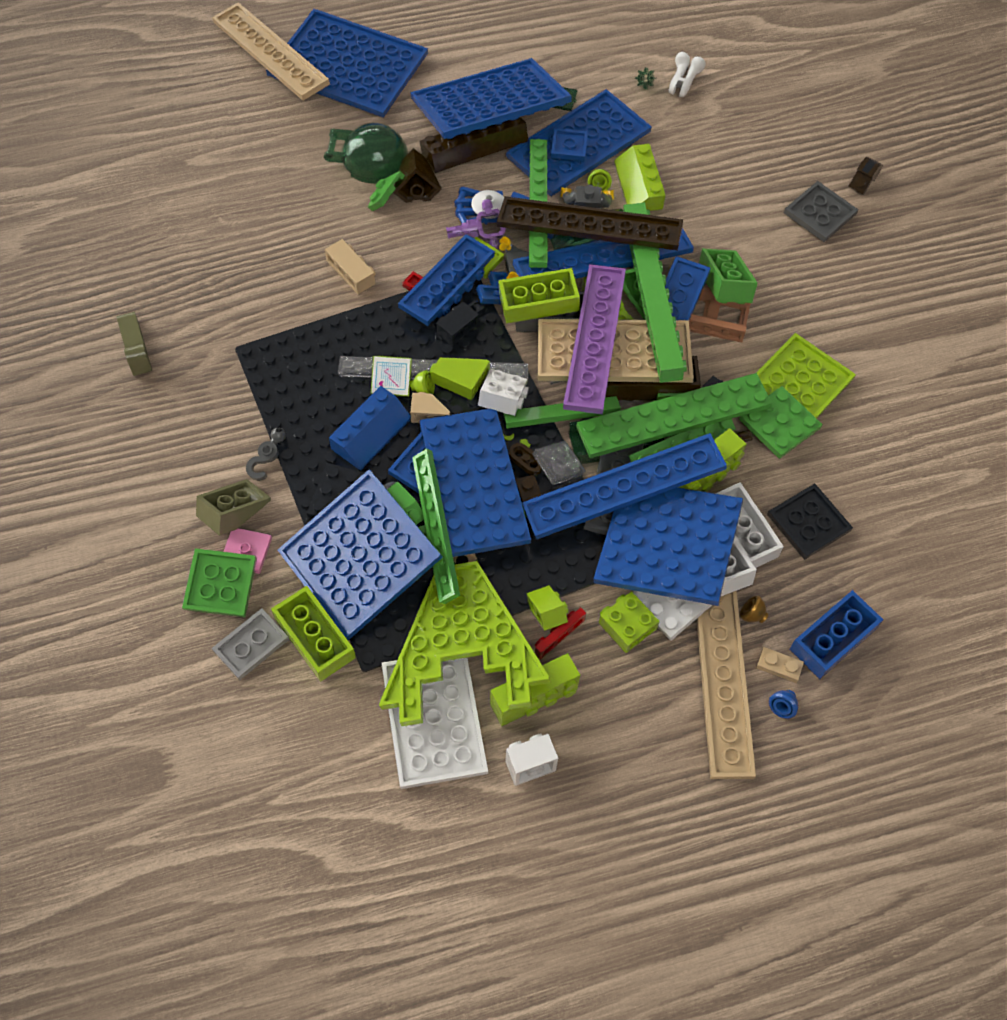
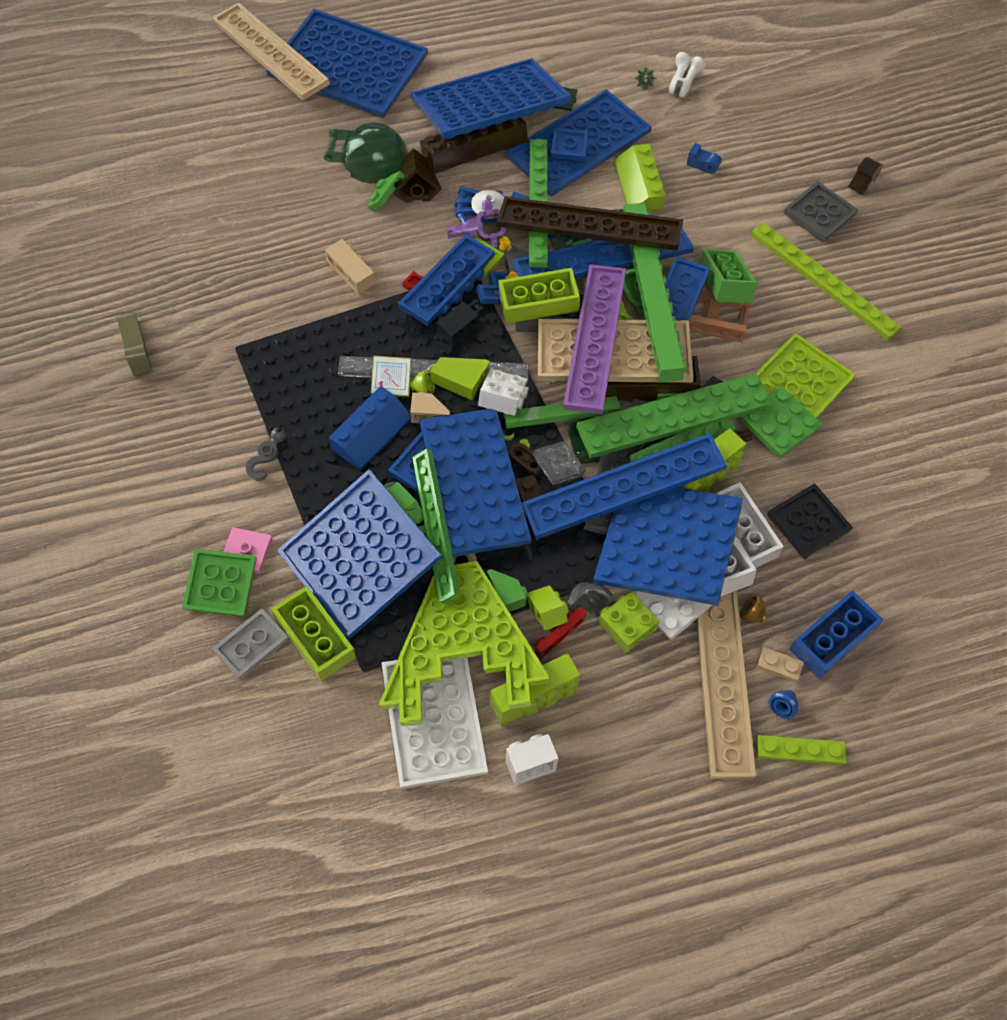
olive slope [196,479,271,536] -> none
dark grey torso [560,185,614,209] -> none
lime brick [588,169,612,193] -> none
none -> bright green slope [487,569,528,612]
none -> dark grey hair [566,582,614,615]
none -> blue leg [687,143,722,174]
none -> lime plate [751,222,901,341]
none -> lime plate [756,735,846,765]

